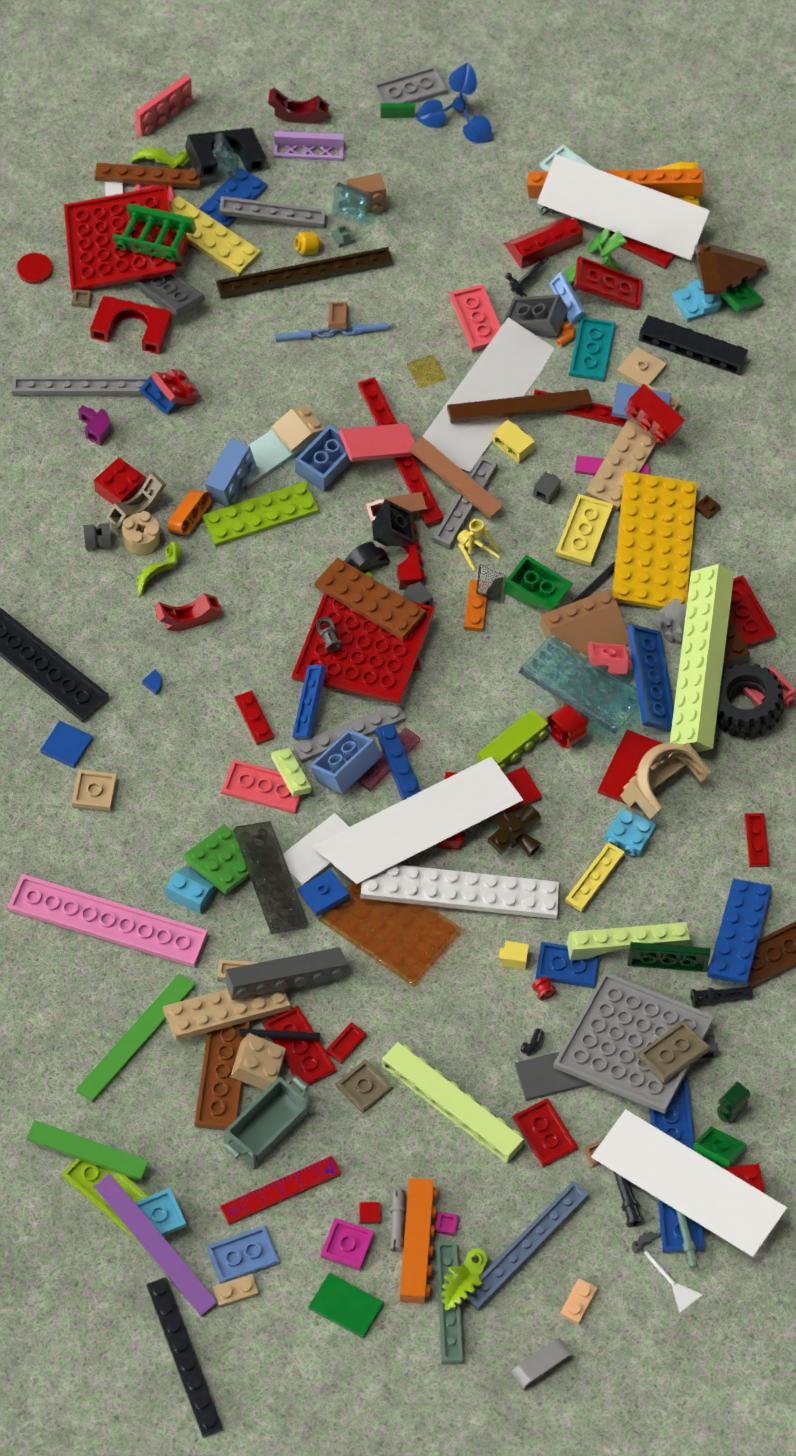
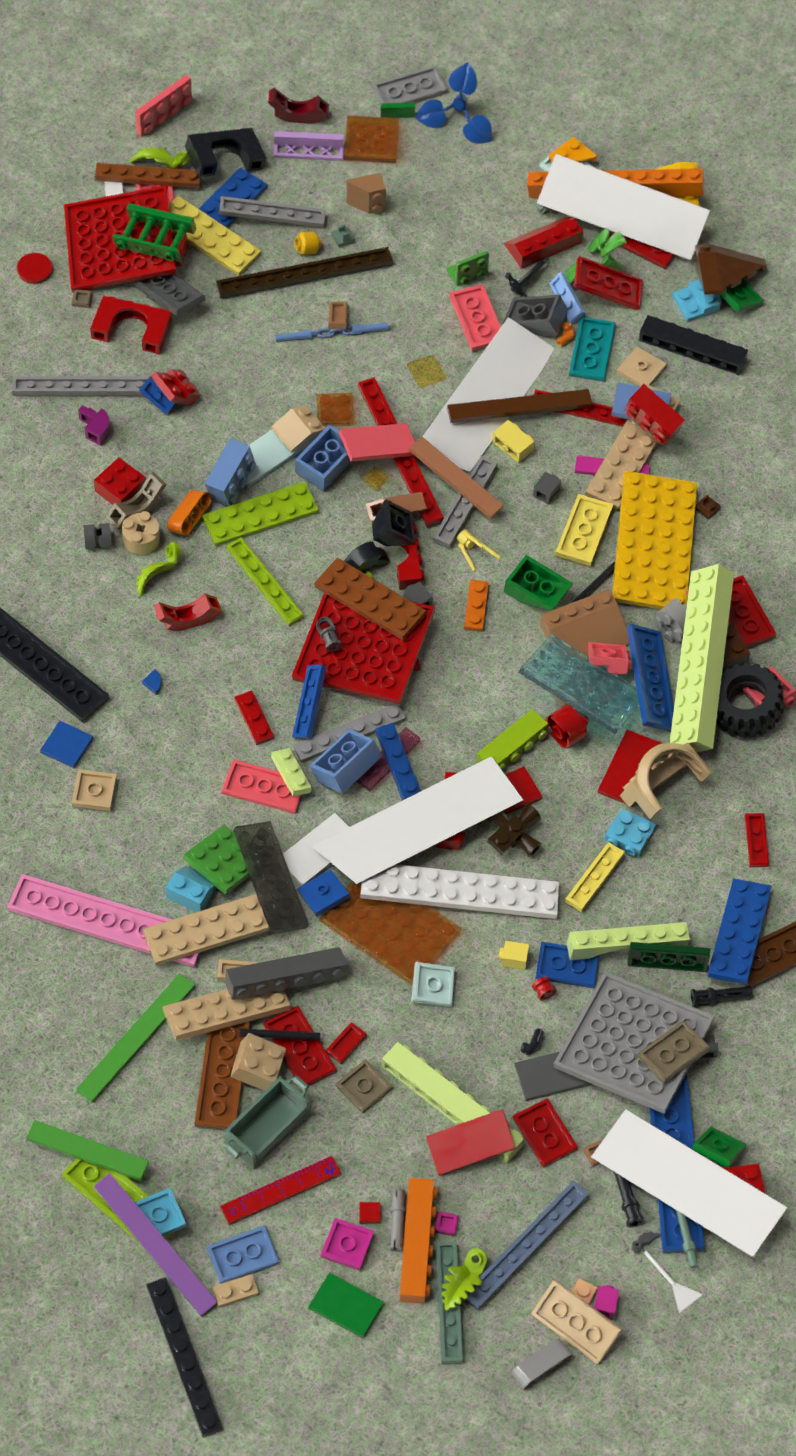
clear light blue plate [214,132,239,180] -> none
clear light blue plate [332,182,370,226] -> none
light yellow plant [468,519,500,554] -> none
clear smoke piece [476,565,507,604] -> none
dark green brick [717,1082,750,1124] -> none
none -> tan plate [143,894,269,966]
none -> lime tile [226,537,304,626]
none -> clear orange plate [316,393,354,427]
none -> clear orange plate [344,115,399,163]
none -> clear yellow tile [362,466,388,491]
none -> light aqua tile [412,962,455,1007]
none -> red tile [426,1109,516,1176]
none -> bright green bracket [447,251,489,286]
none -> tan tile [531,1279,623,1364]
none -> light orange wing [549,137,597,163]
none -> dark pink brick [594,1285,619,1320]

